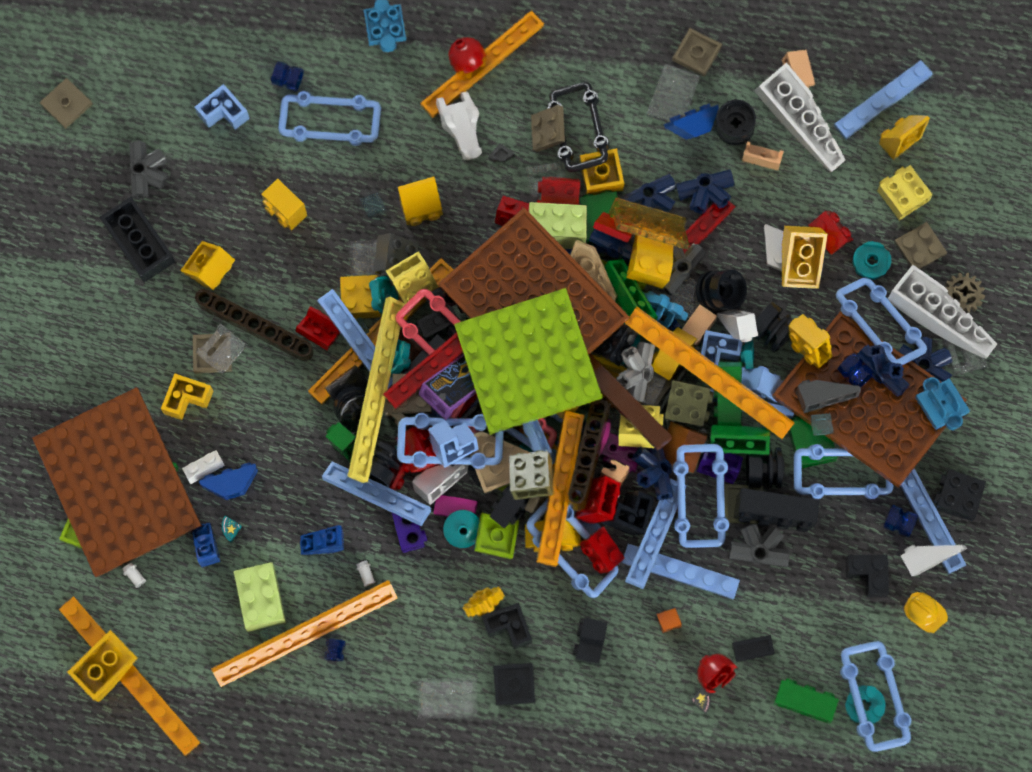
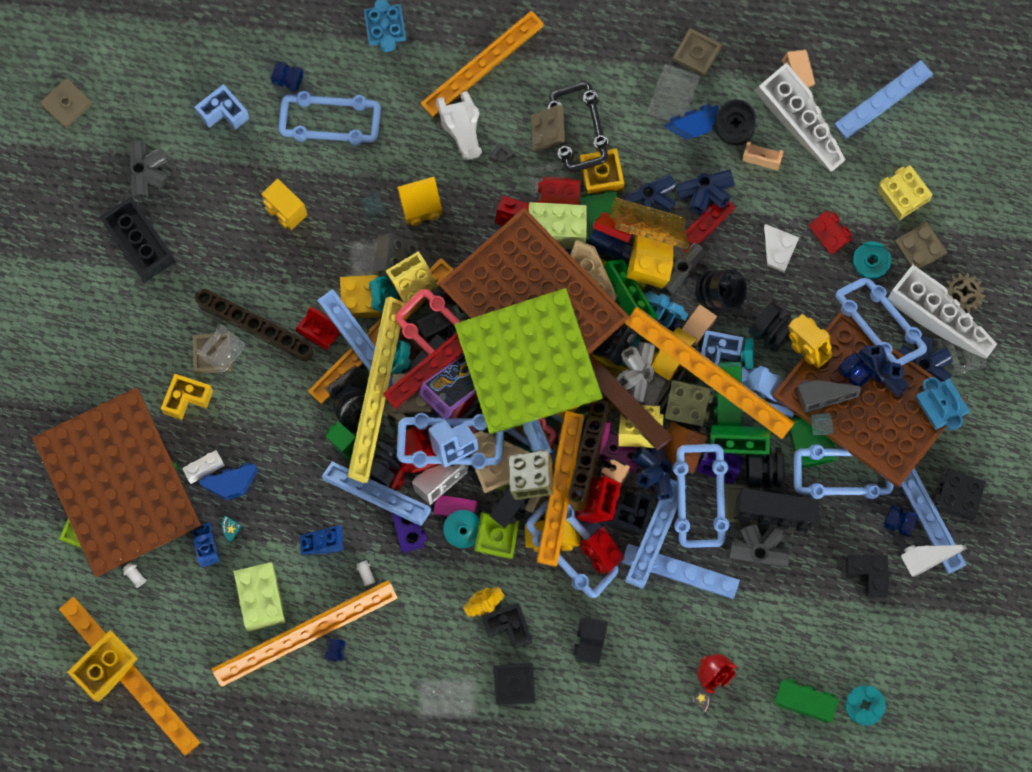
yellow slope [180,241,235,290] -> none
red cylinder [448,37,487,74] -> none
orange slope [656,608,682,633] -> none
white slope [717,309,758,342] -> none
black tile [732,635,775,662] -> none
yellow slope [782,226,828,289] -> none
light blue bar [840,641,911,752] -> none
yellow slope [879,115,930,160] -> none
yellow piece [904,592,948,633] -> none

